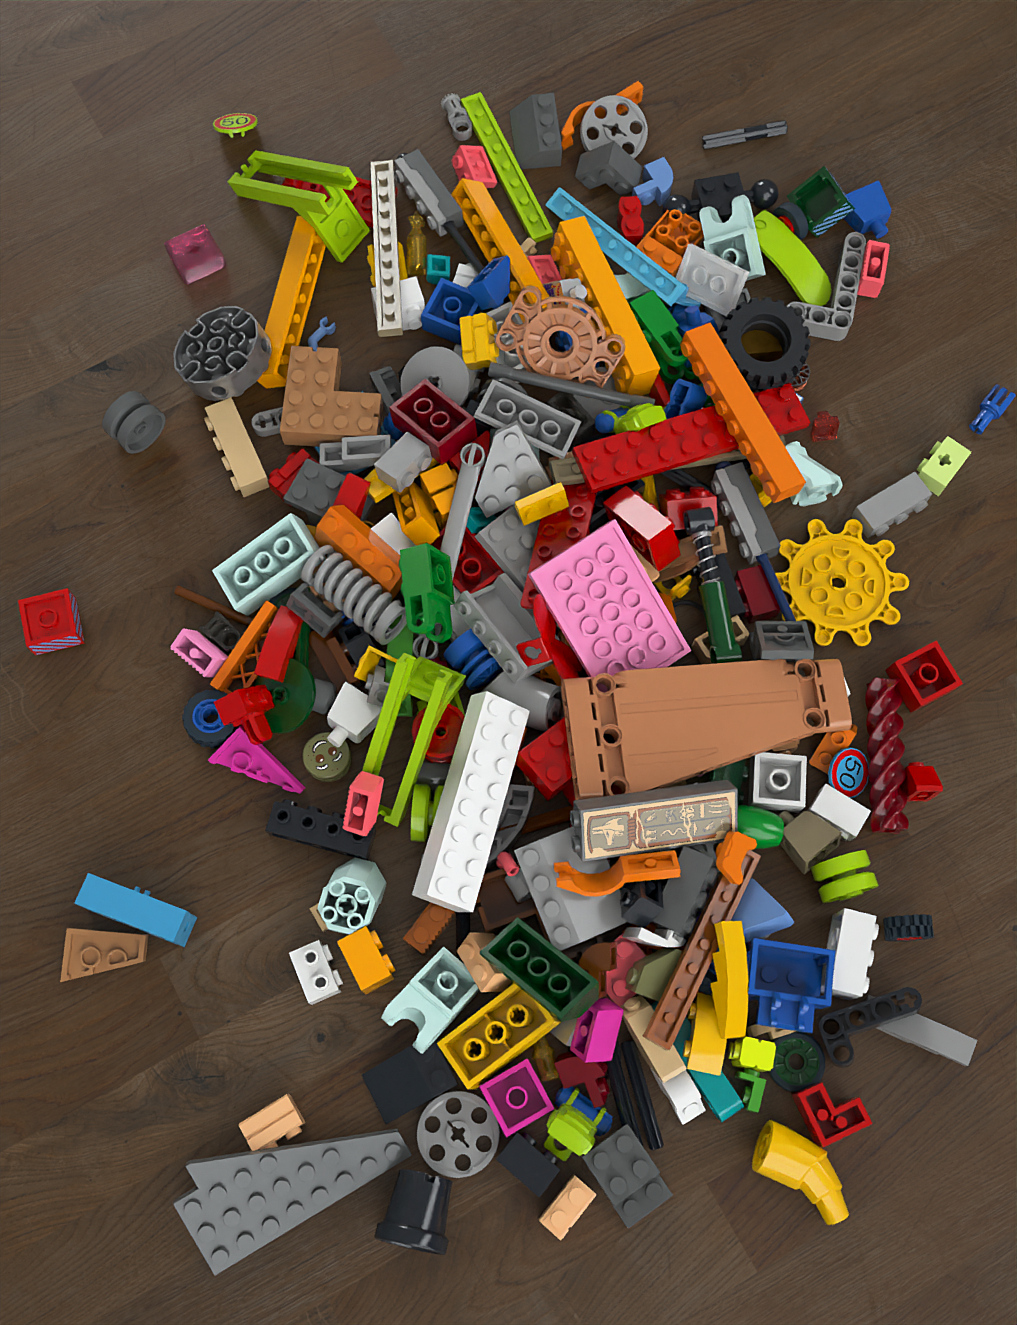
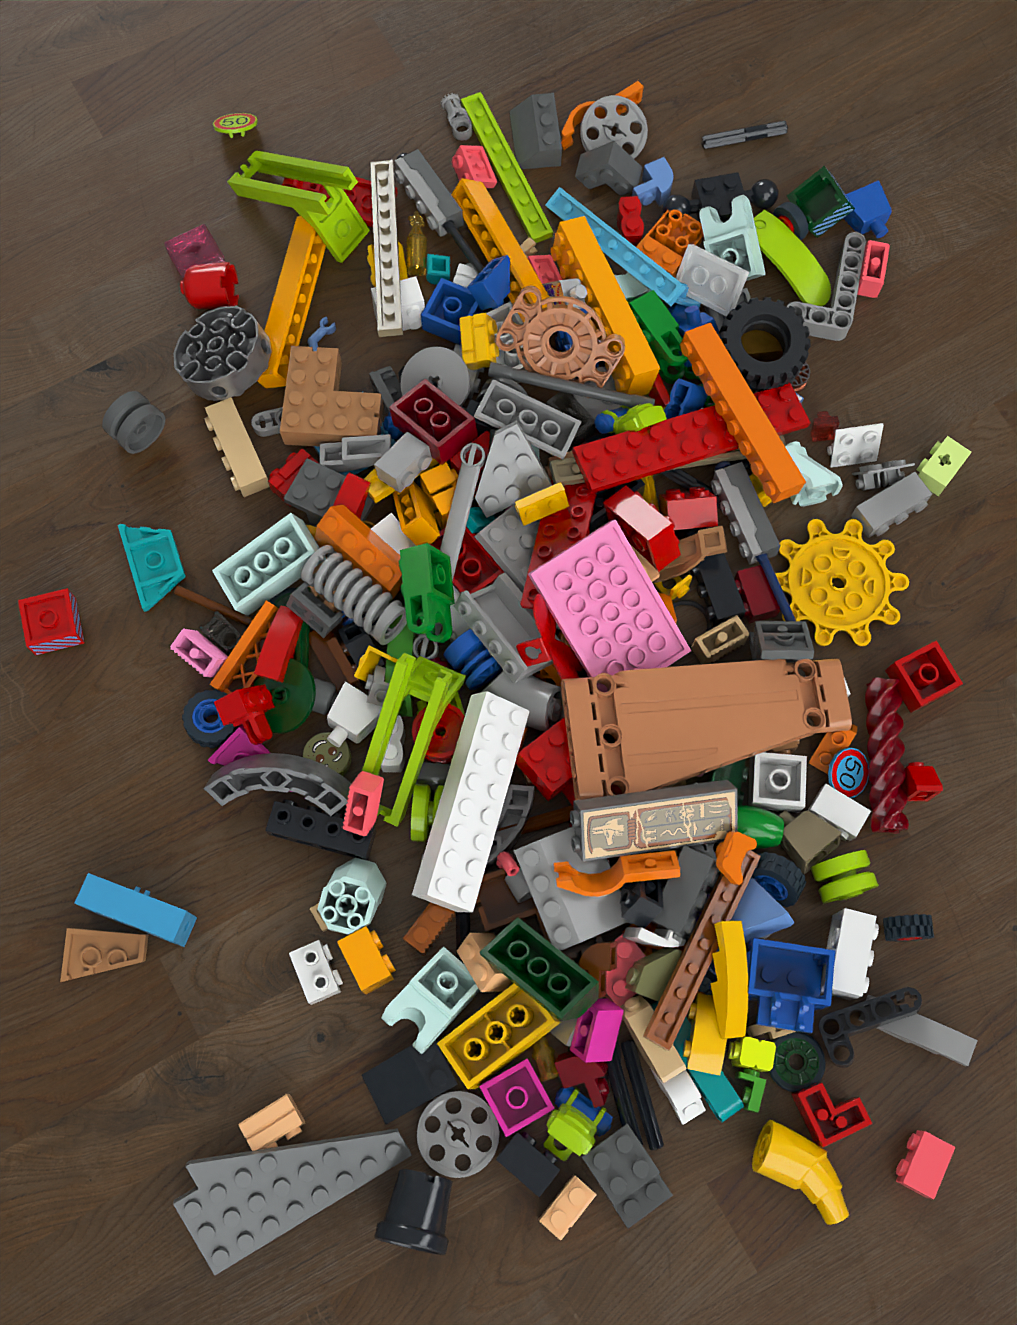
piece [683,507,742,664] -> none
blue arm [969,383,1016,434] -> none
none -> teal wing [118,524,186,612]
none -> red cylinder [180,262,239,309]
none -> flat silver brick [204,753,351,816]
none -> white brick [381,715,405,772]
none -> black wheel [750,852,806,907]
none -> white hinge [827,423,884,468]
none -> light grey hinge [852,459,915,491]
none -> coral brick [896,1131,955,1199]

